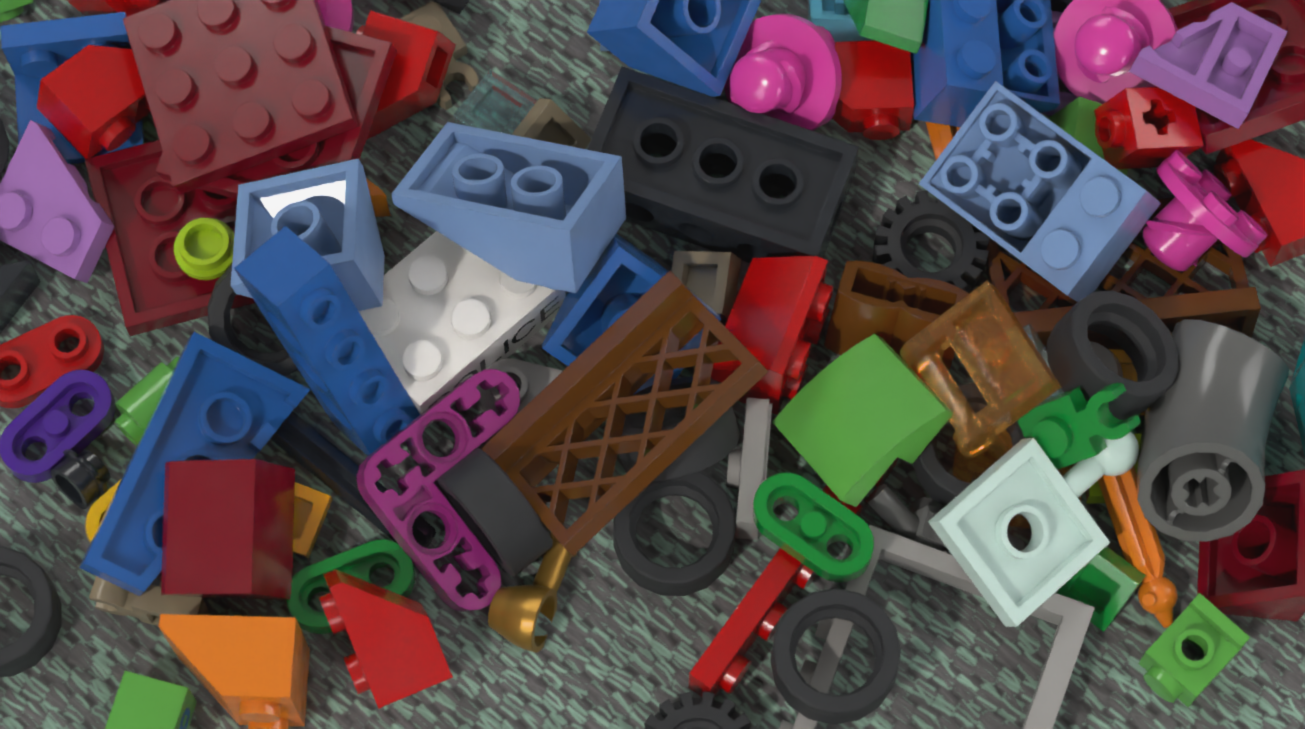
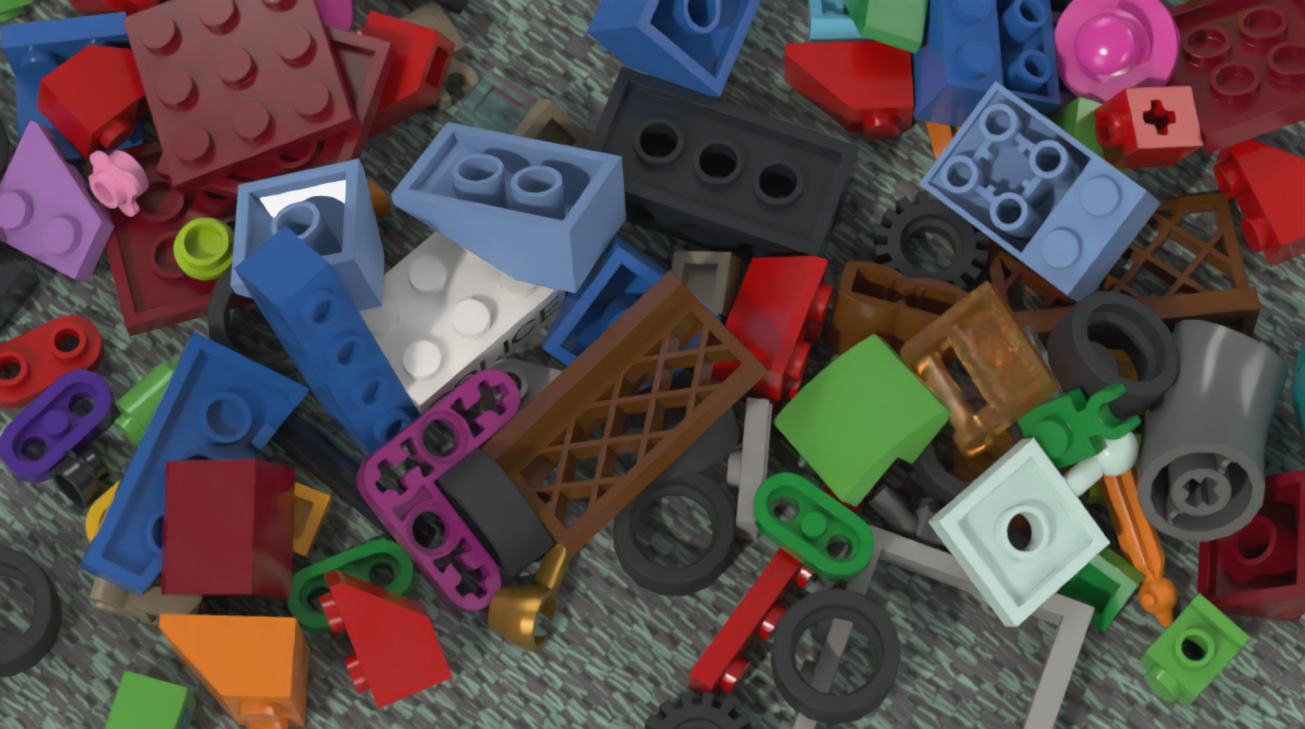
dark pink plate [724,14,842,131] -> none
medium lavender wing [1129,2,1288,129] -> none
dark pink plate [1142,150,1267,271] -> none
none -> bright pink plate [89,150,149,217]

